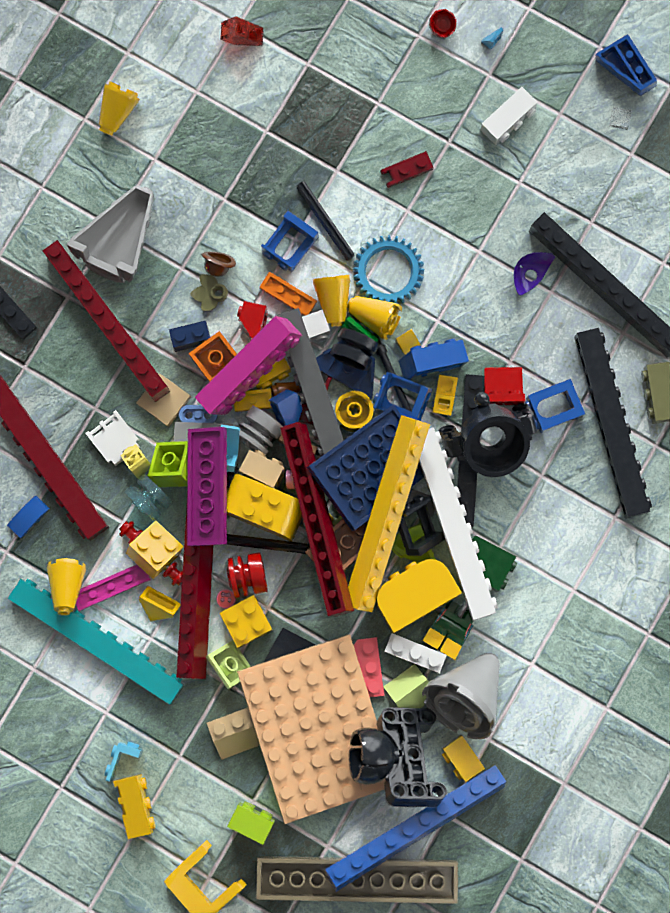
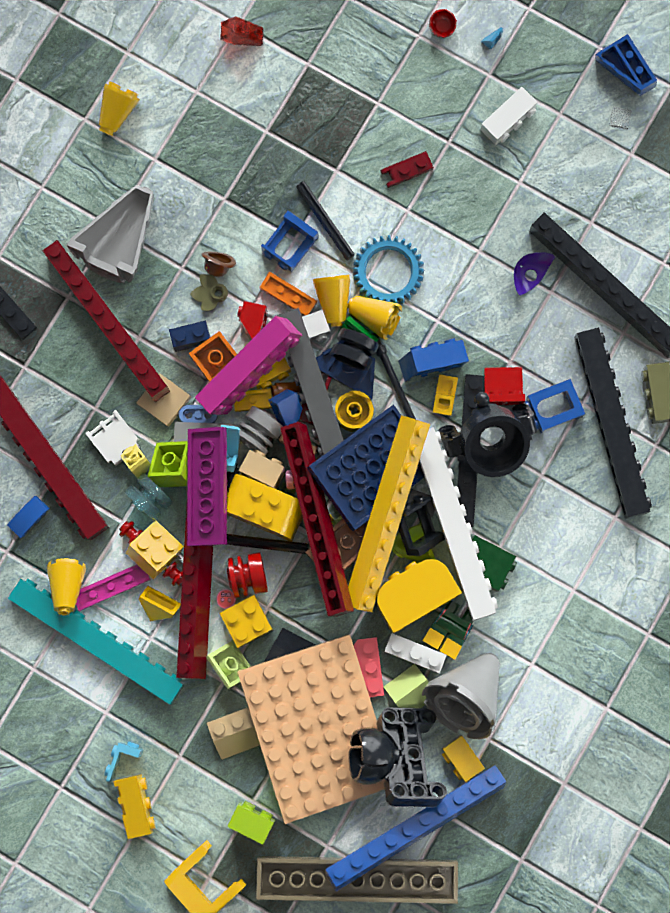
blue panel [373,372,433,421] -> none
yellow slope [395,329,422,355] -> none

